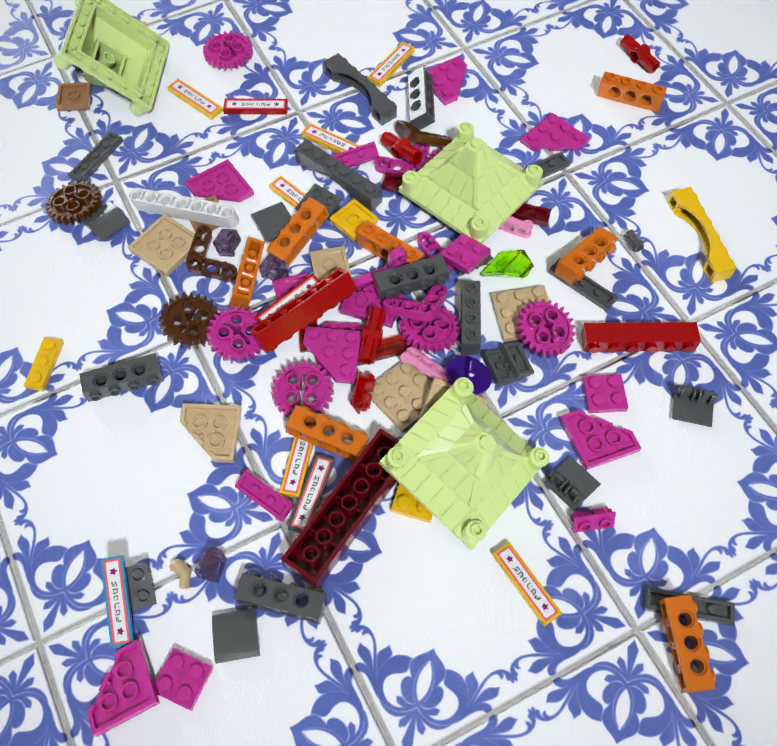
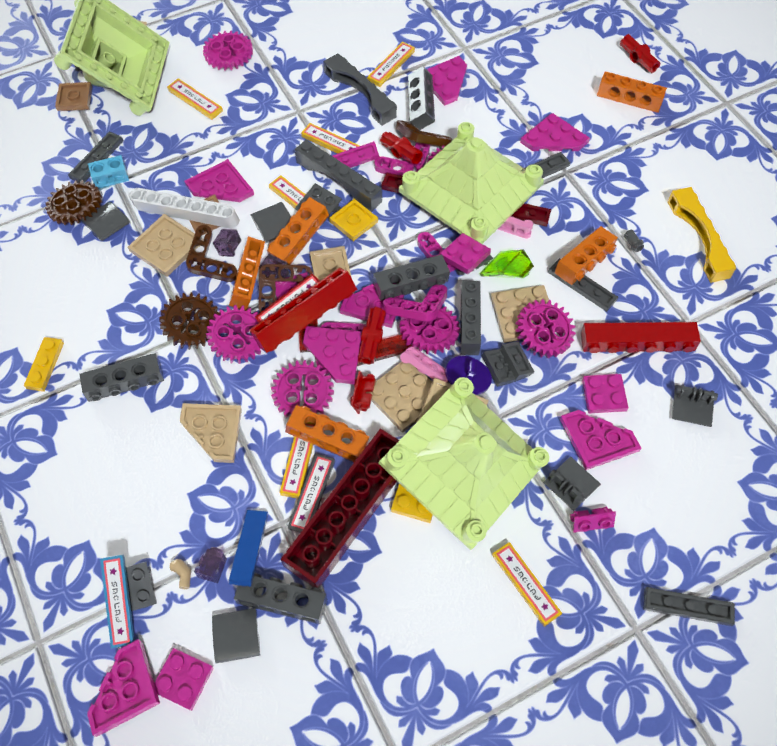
tile [223,98,288,114] -> none
dark pink tile [234,470,295,522] -> none
dark pink beam [353,247,407,291] -> none
orange brick [356,220,425,264] -> none
orange brick [659,594,716,693] -> none
none -> medium azure brick [88,155,129,189]
none -> blue tile [229,510,268,587]
none -> reddish brown beam [258,264,312,313]

